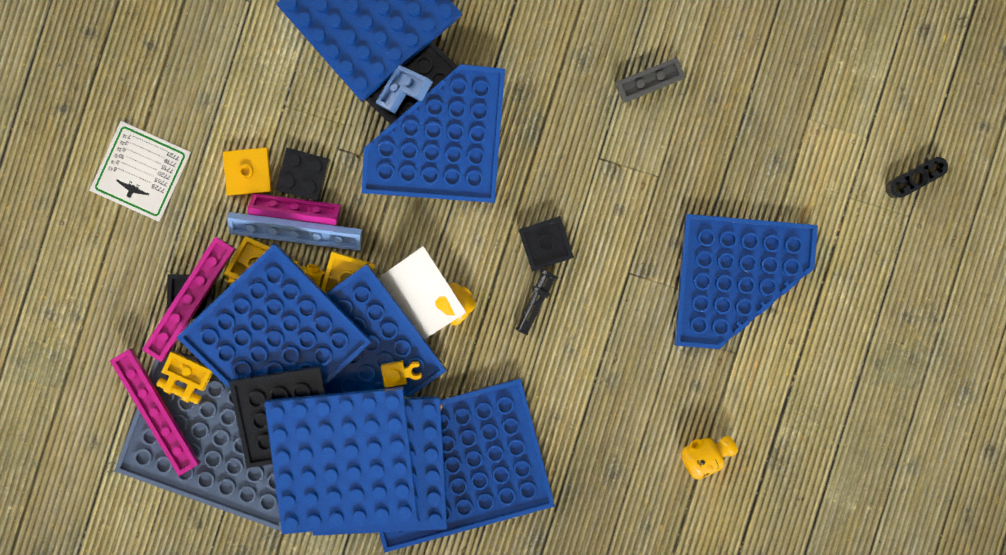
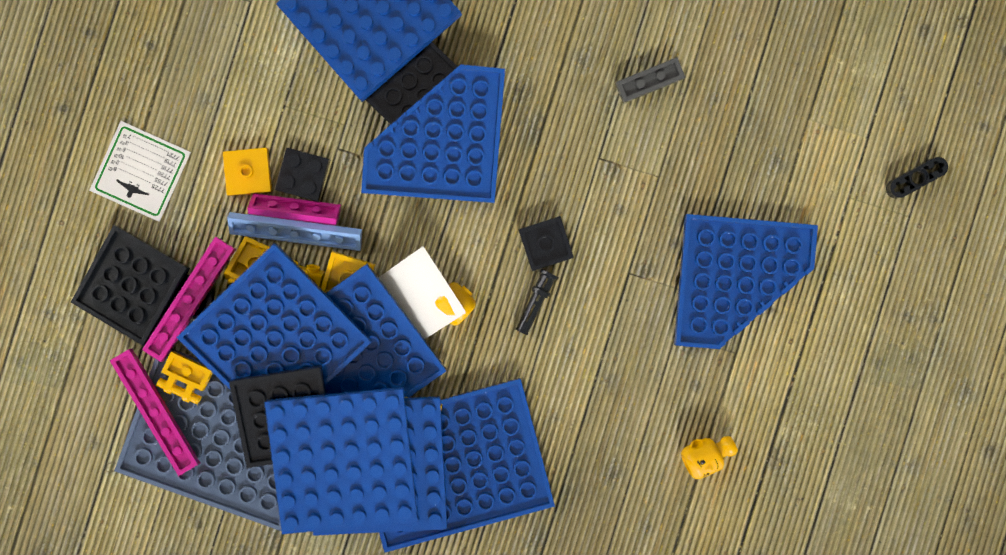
medium blue plate [375,65,433,114] -> none
yellow plate [381,361,422,388] -> none
none -> black plate [71,225,190,346]

